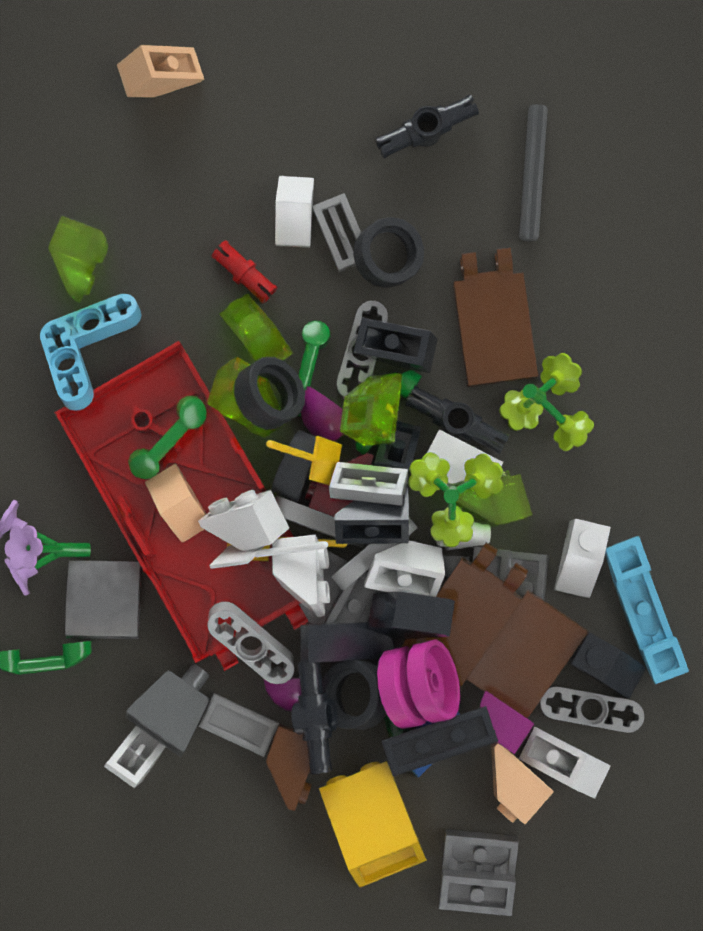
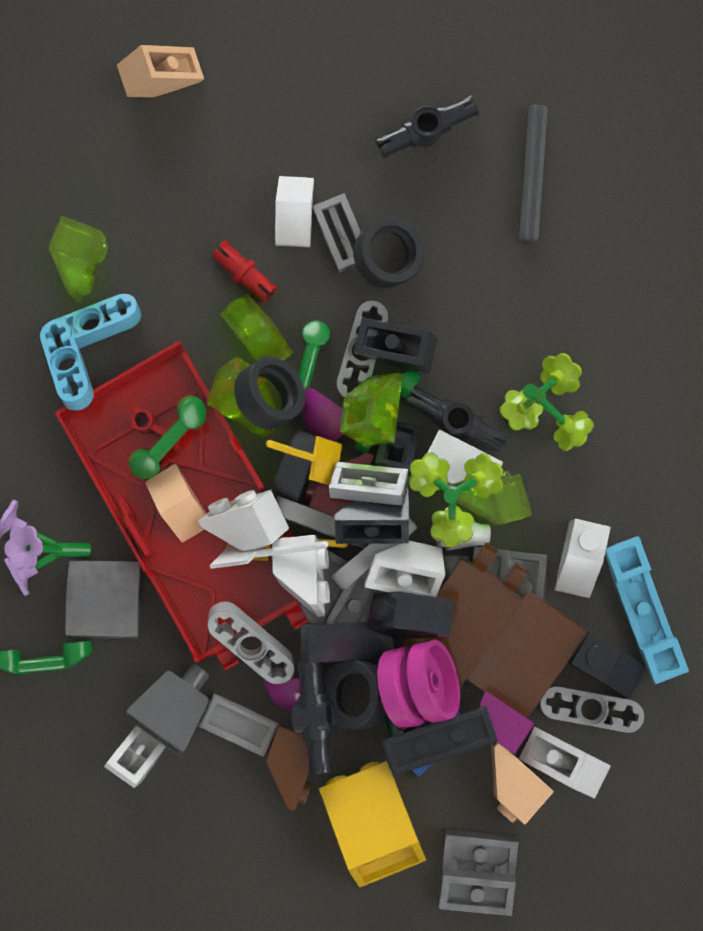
reddish brown tile [453,247,538,387] -> none

